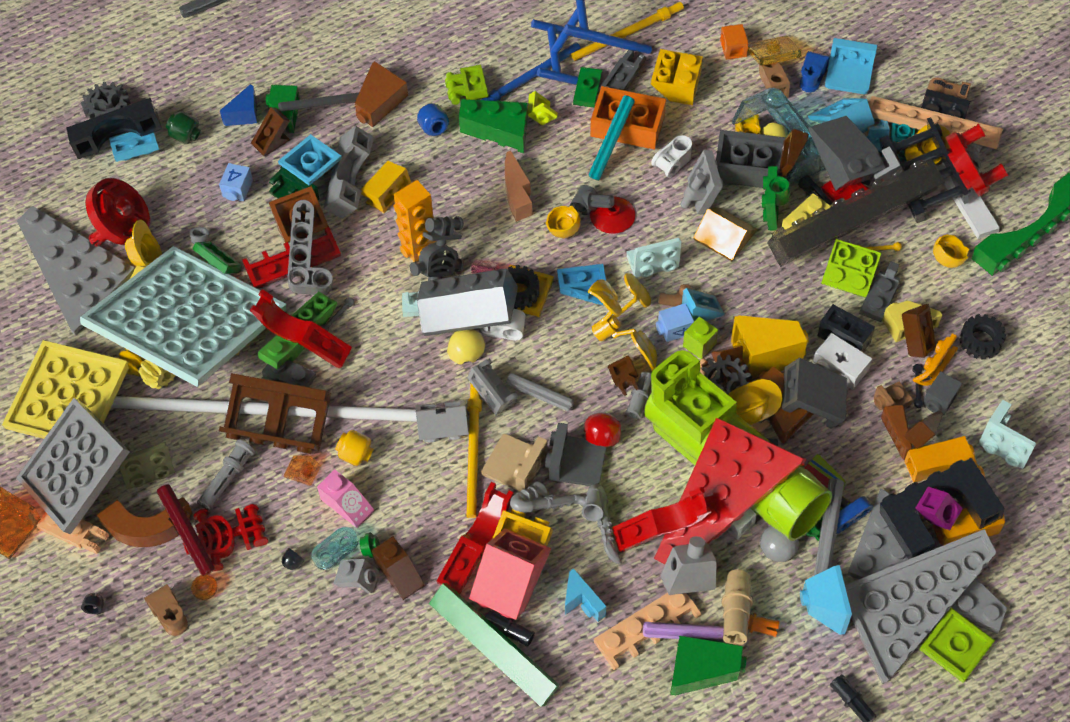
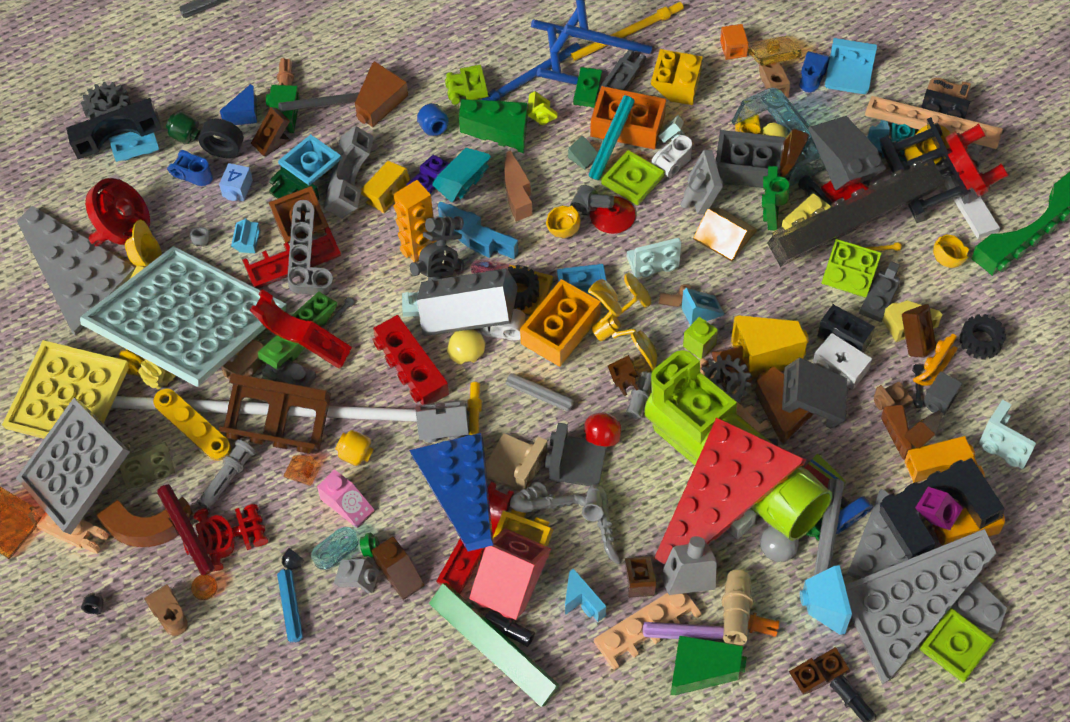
green plate [193,241,242,274] -> none
light grey hinge [467,358,518,416] -> none
red piece [612,487,711,552] -> none
light blue brick [656,303,694,342] -> none
yellow piece [728,379,782,425] -> none
medium azure slope [808,98,875,133] -> none
light grey panel [874,146,904,185] -> none
none -> yellow plate [153,389,231,461]
none -> blue piece [167,150,213,186]
none -> black tyre [198,118,244,158]
none -> medium nougat leg [221,340,264,379]
none -> medium azure piece [231,219,260,253]
none -> nougat axle [277,58,294,85]
none -> dark azure axle [277,569,303,643]
none -> red brick [372,315,449,405]
none -> dark purple slope [406,154,450,194]
none -> blue wing [409,433,493,551]
none -> teal slope [432,148,491,203]
none -> dark azure slope [438,202,519,259]
none -> light orange brick [520,279,601,367]
none -> sand green slope [568,136,598,170]
none -> lime plate [601,150,665,206]
none -> reddish brown slope [625,556,656,598]
none -> light aqua tile [658,115,685,142]
none -> reddish brown slope [789,647,850,695]

